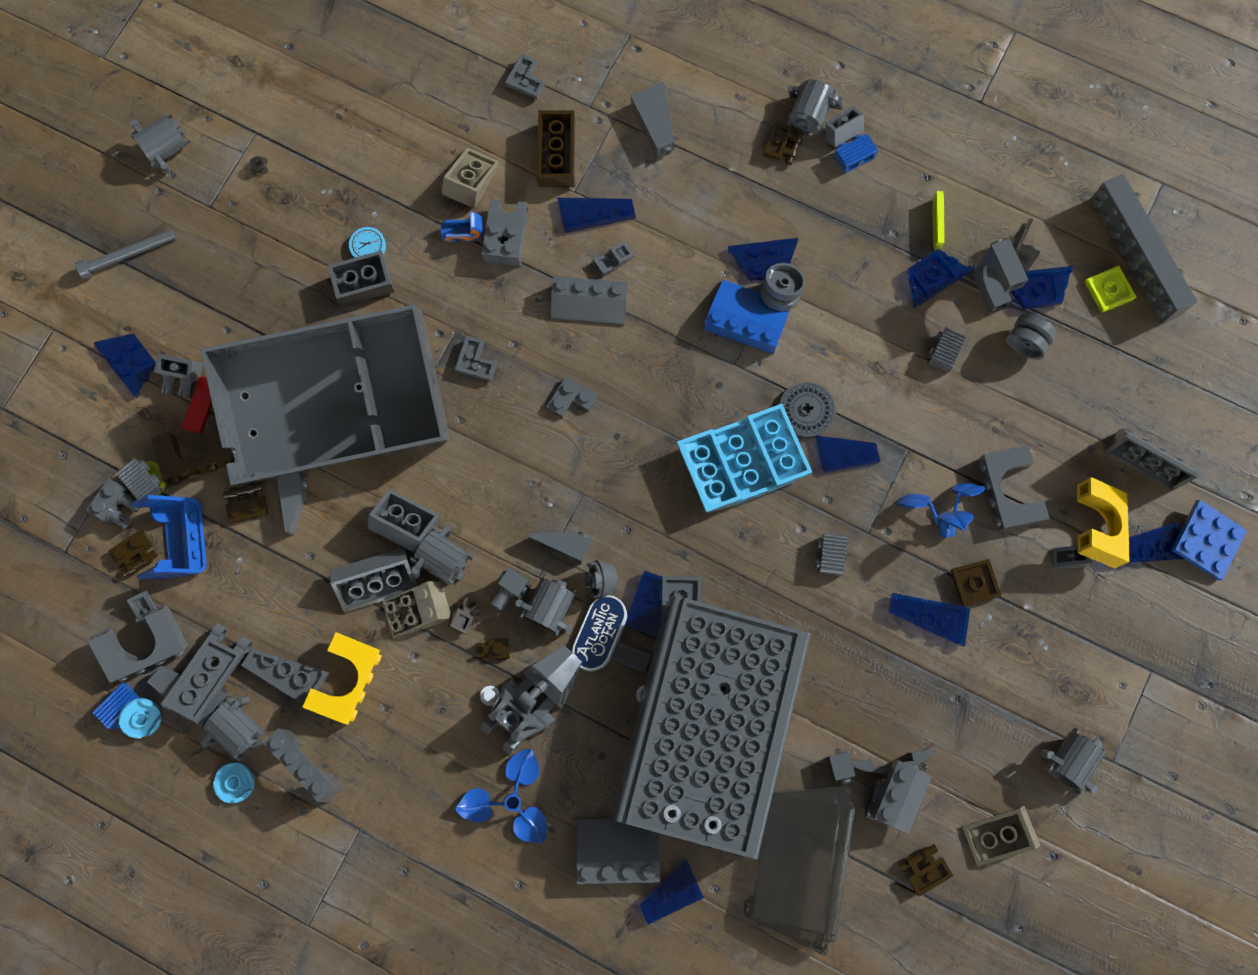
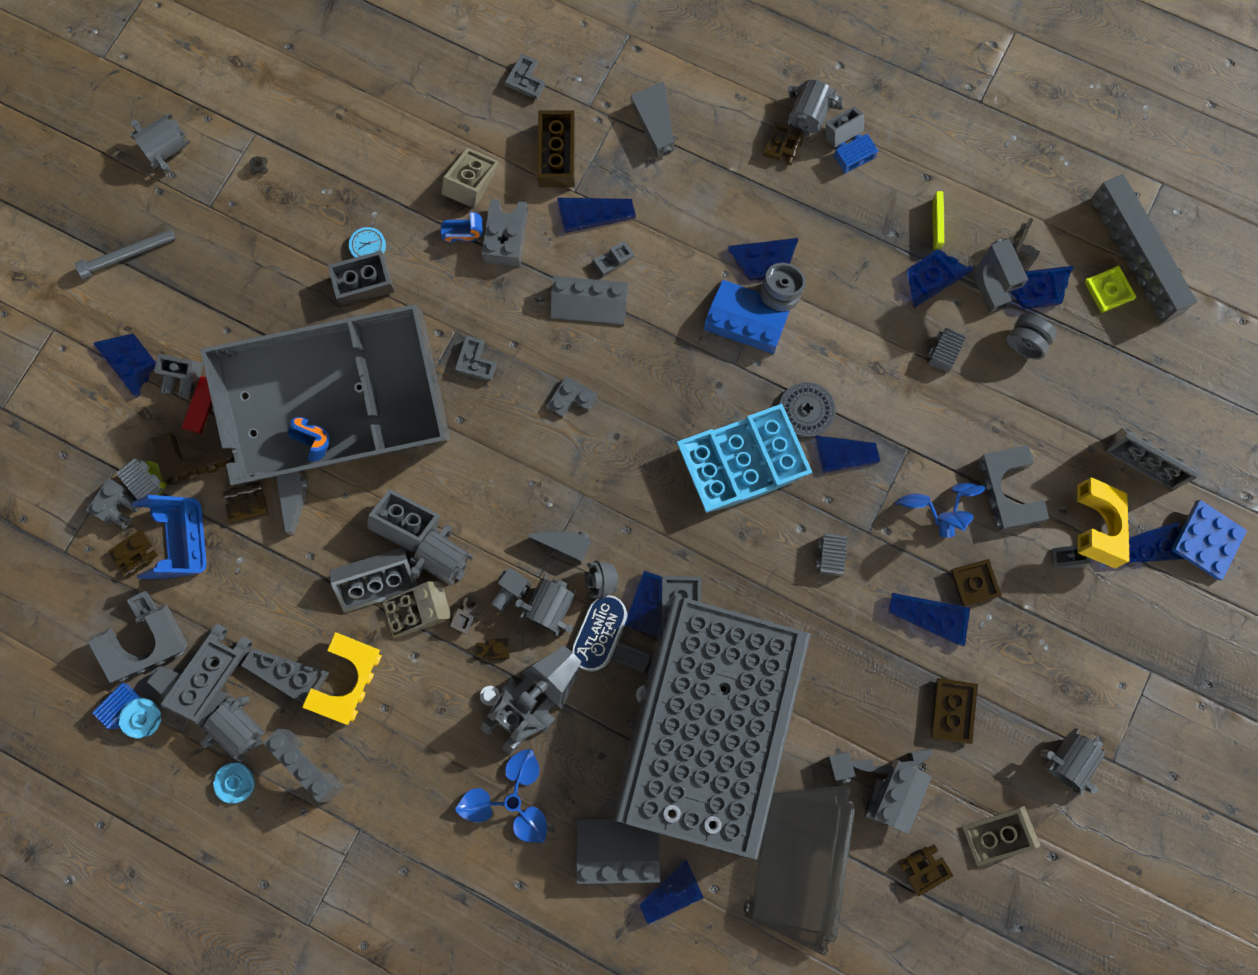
none -> blue animal [288,417,330,462]
none -> dark brown plate [931,678,978,744]

